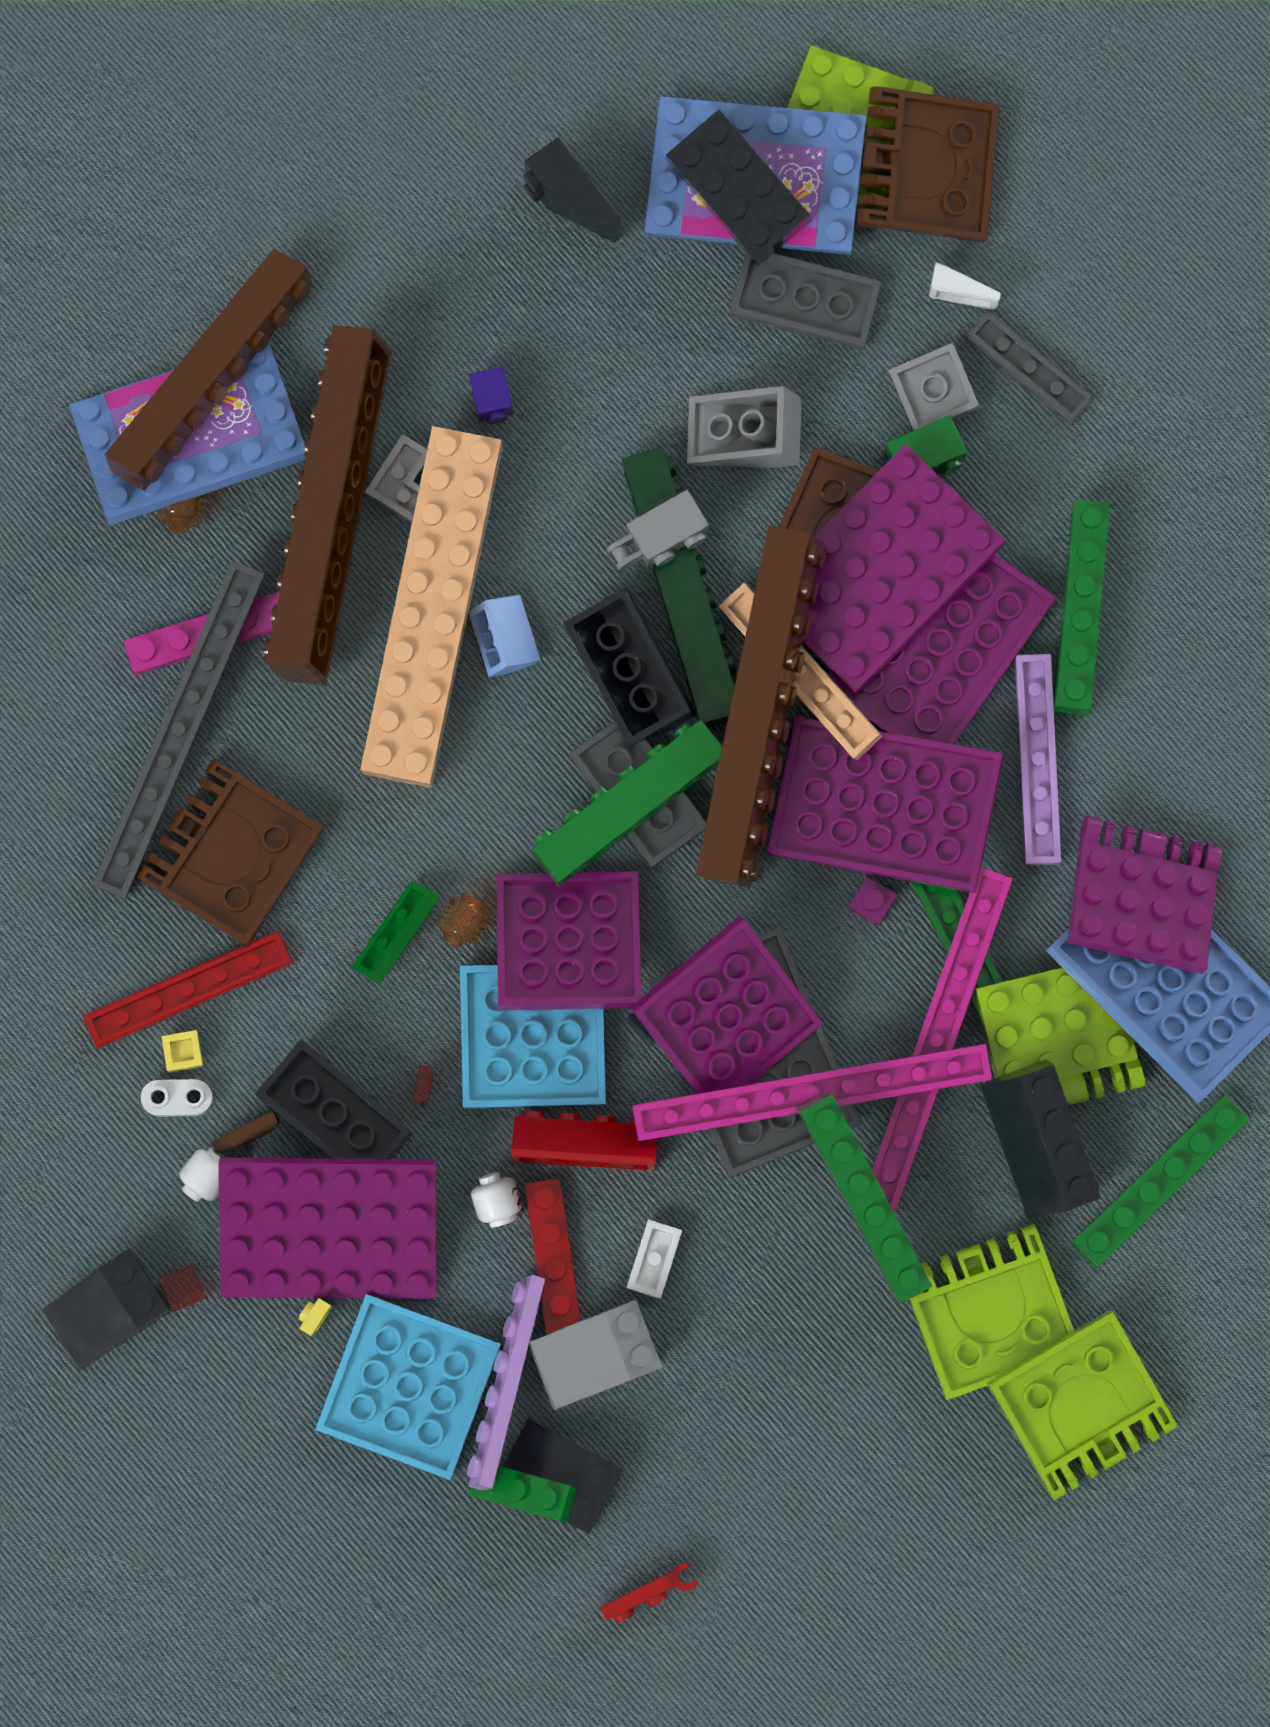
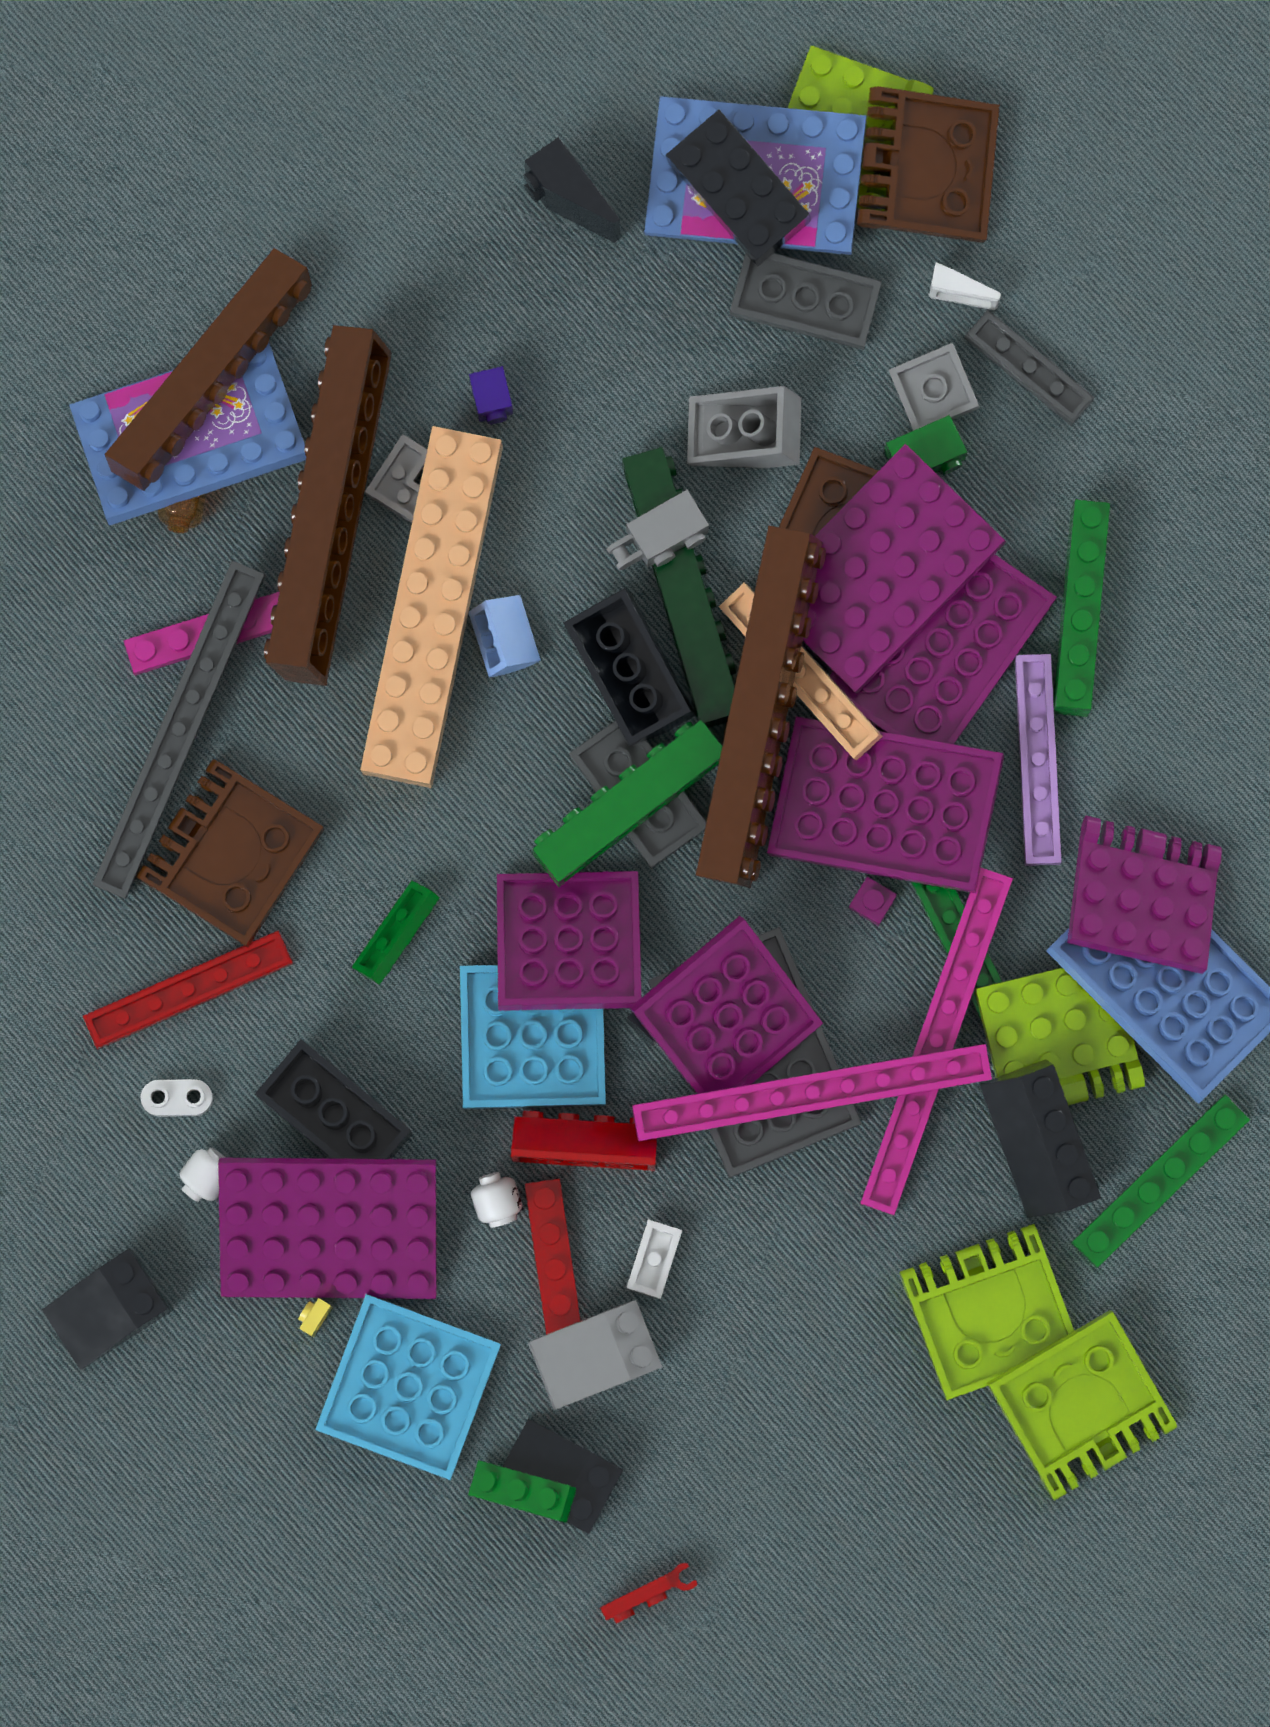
clear red tile [159,1265,207,1312] -> none
light yellow plate [161,1030,204,1073] -> none
reddish brown tile [213,1111,280,1154] -> none
clear red tile [413,1065,434,1106] -> none
clear orange head [438,892,490,948] -> none
lavender plate [467,1275,545,1491] -> none
green brick [796,1091,932,1304] -> none

